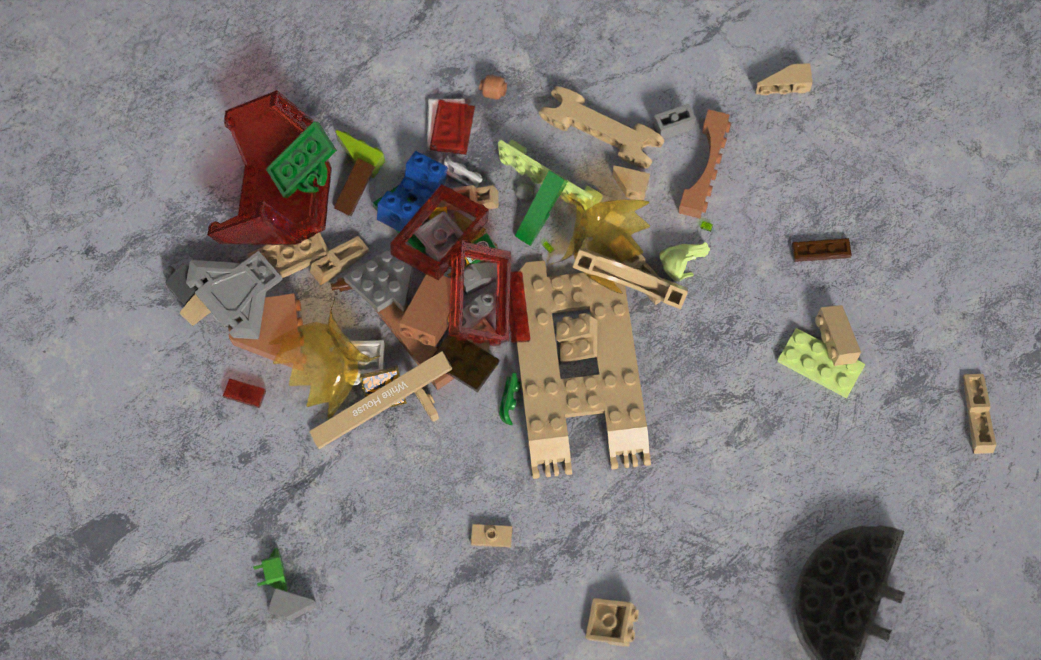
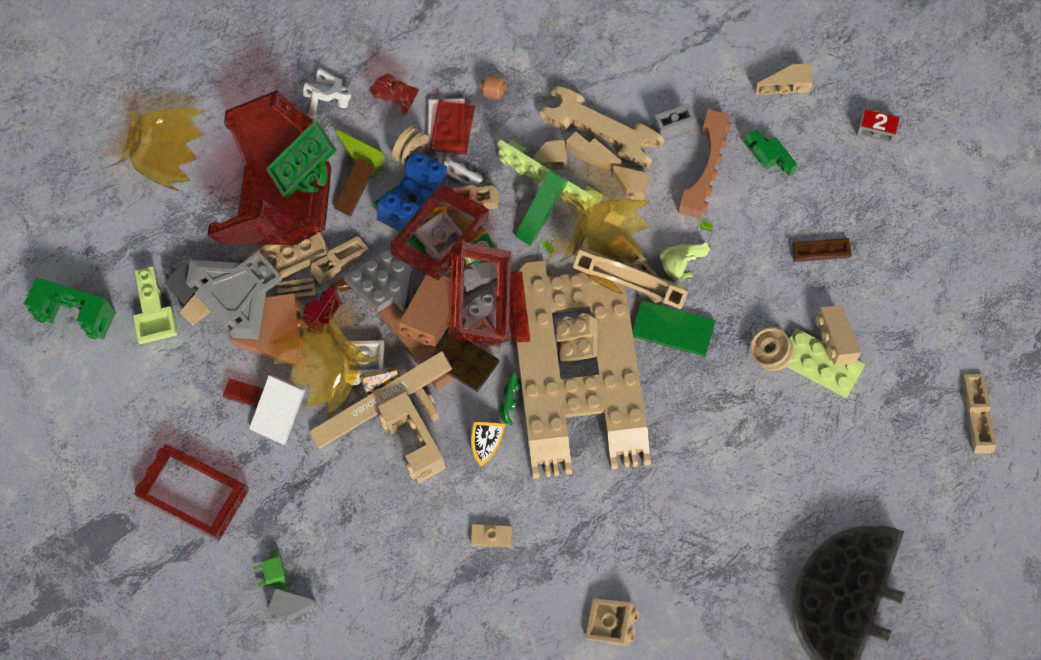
none -> green plate [24,277,116,340]
none -> clear yellow piece [103,108,204,191]
none -> yellowish green plate [133,266,178,345]
none -> clear red door [134,444,249,541]
none -> white tile [249,375,306,444]
none -> tan tile [277,277,317,300]
none -> dark red plate [302,286,341,334]
none -> white piece [303,68,352,119]
none -> clear red animal [369,73,419,115]
none -> tan plate [377,392,446,484]
none -> tan wheel [392,126,429,167]
none -> shield [470,421,505,467]
none -> tan slope [532,139,567,170]
none -> tan slope [566,132,621,170]
none -> green tile [632,300,716,357]
none -> green plate [743,129,798,176]
none -> tan wheel [750,327,794,371]
none -> brick [857,108,901,144]

